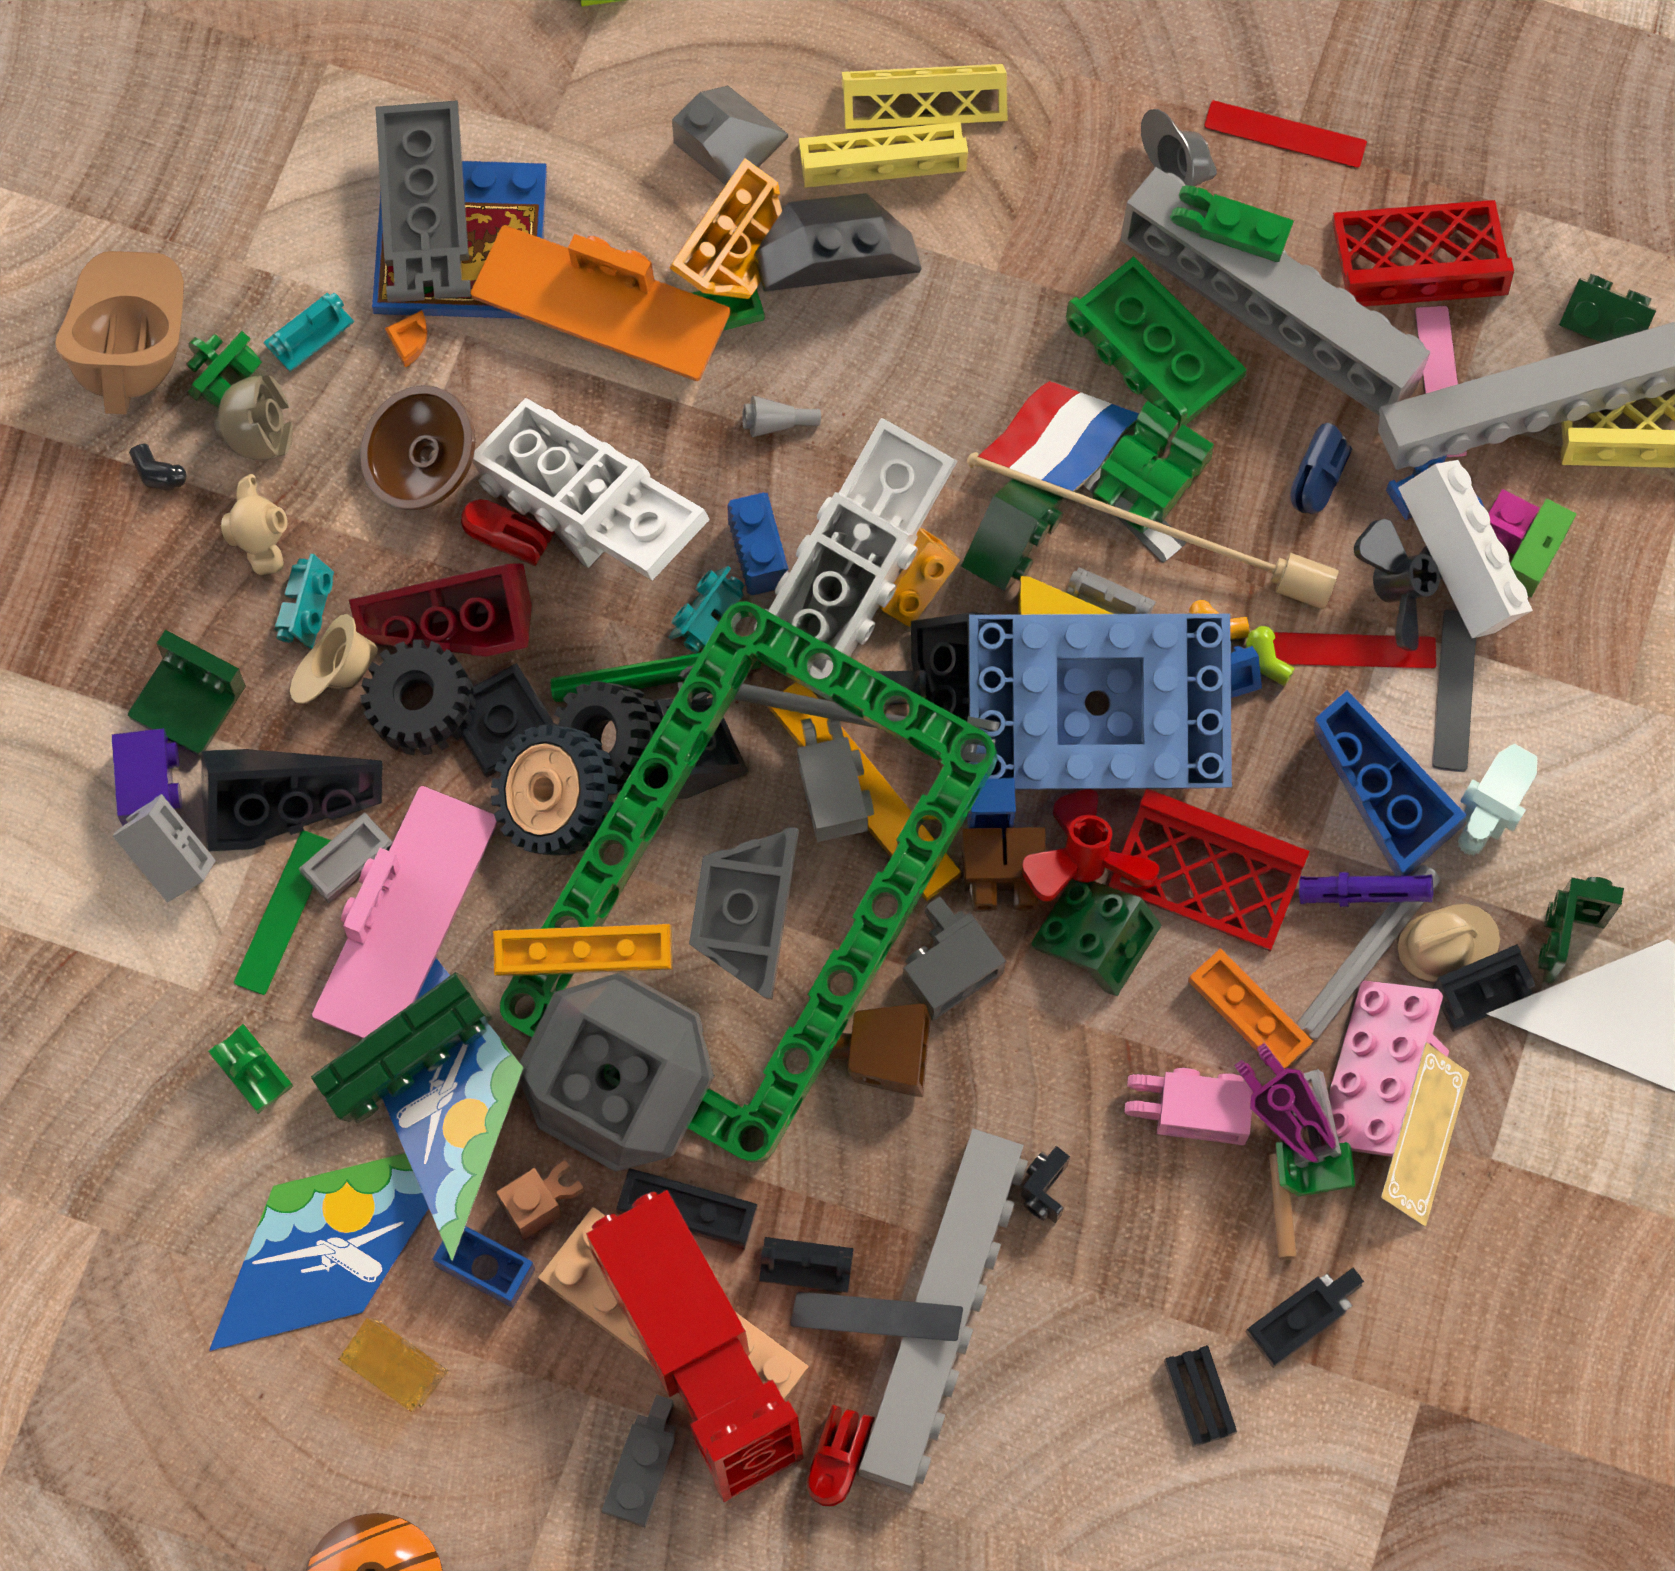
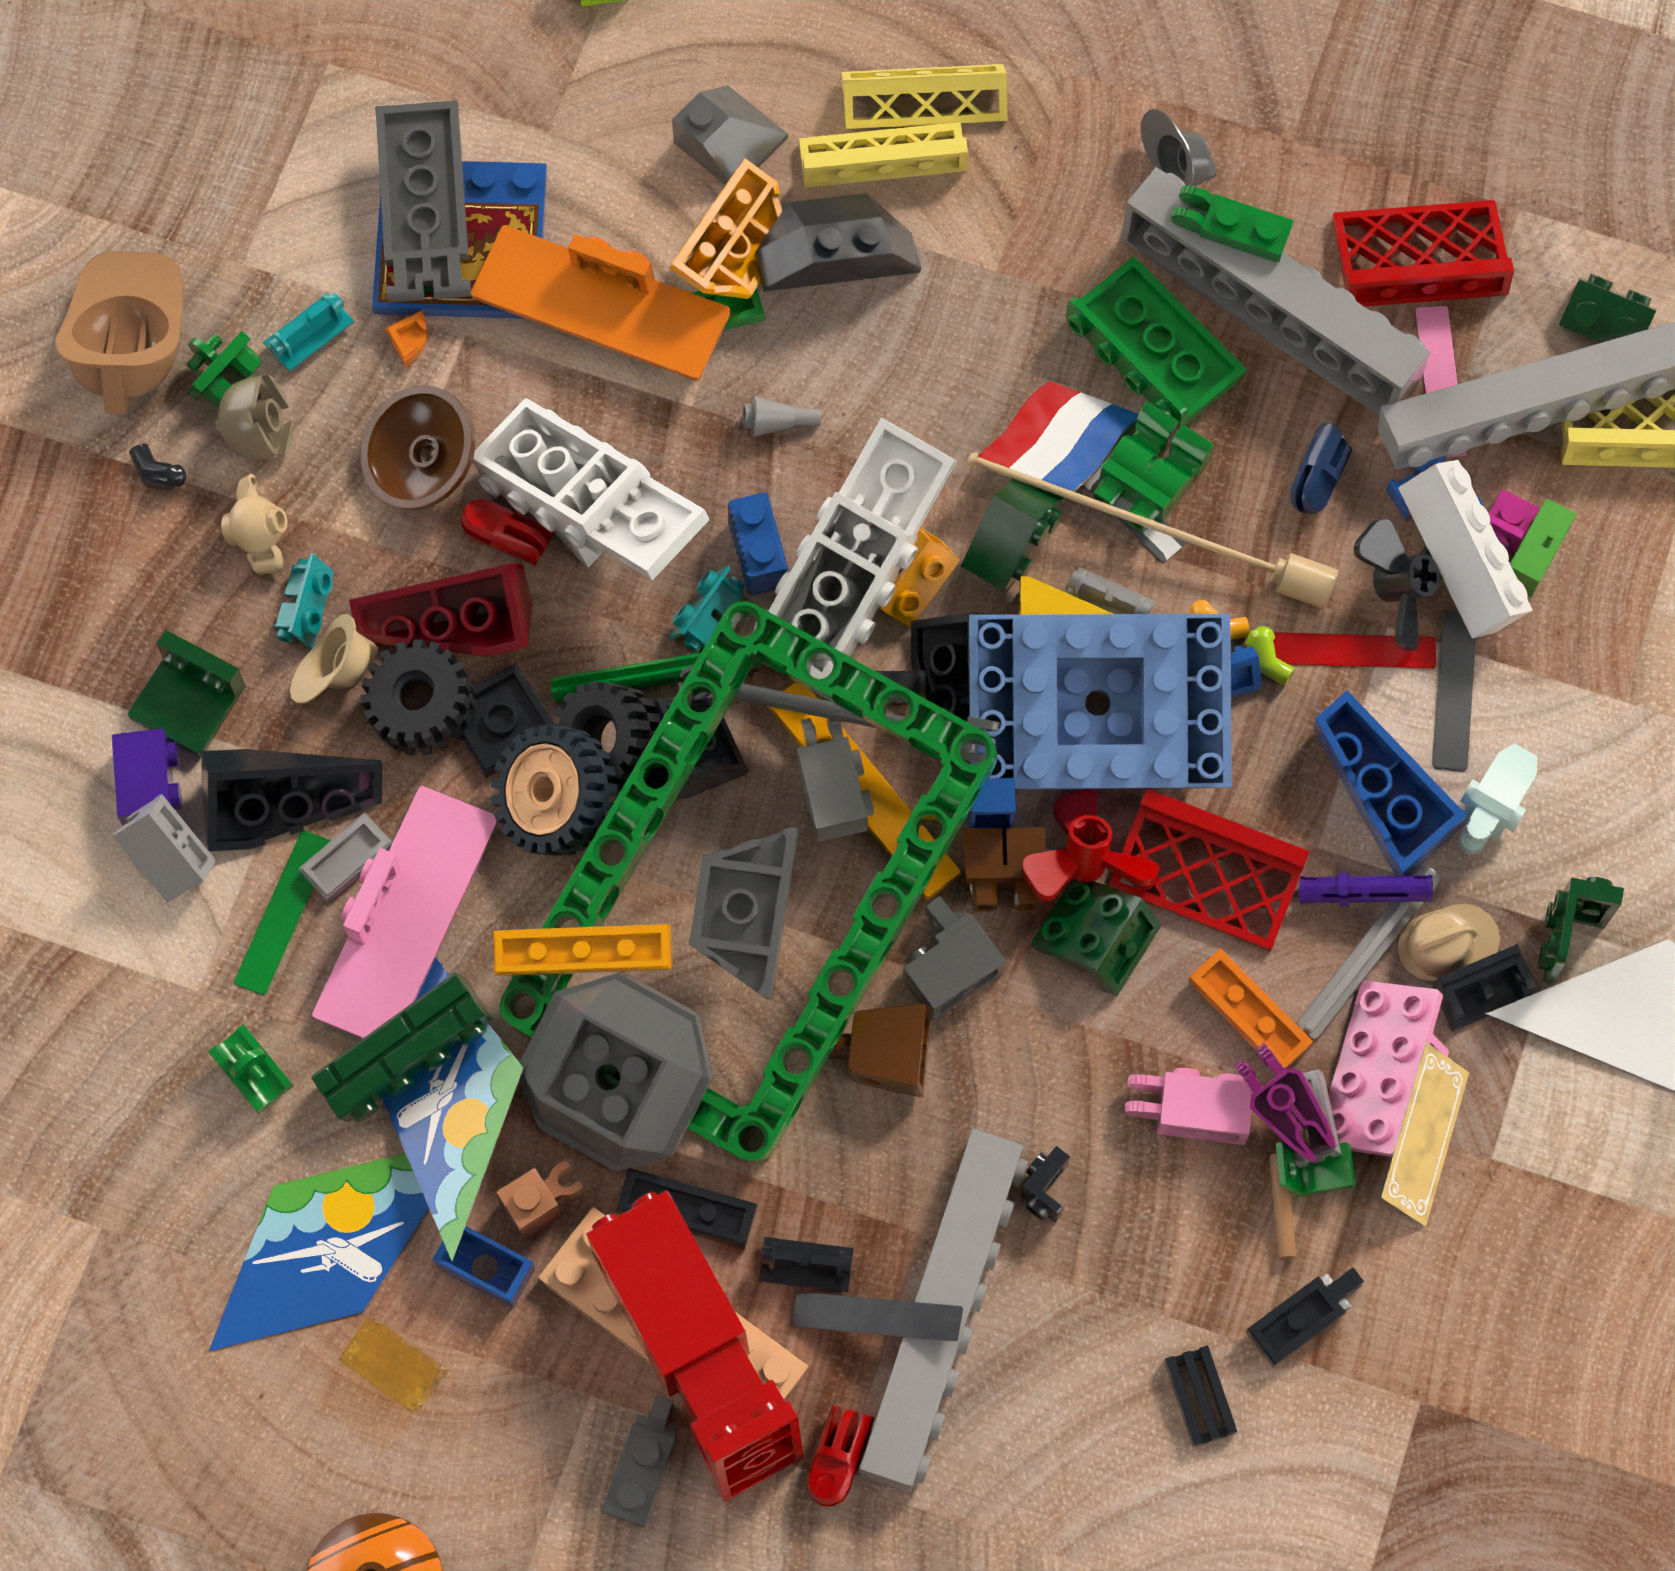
red sticker [1204,100,1367,168] -> none

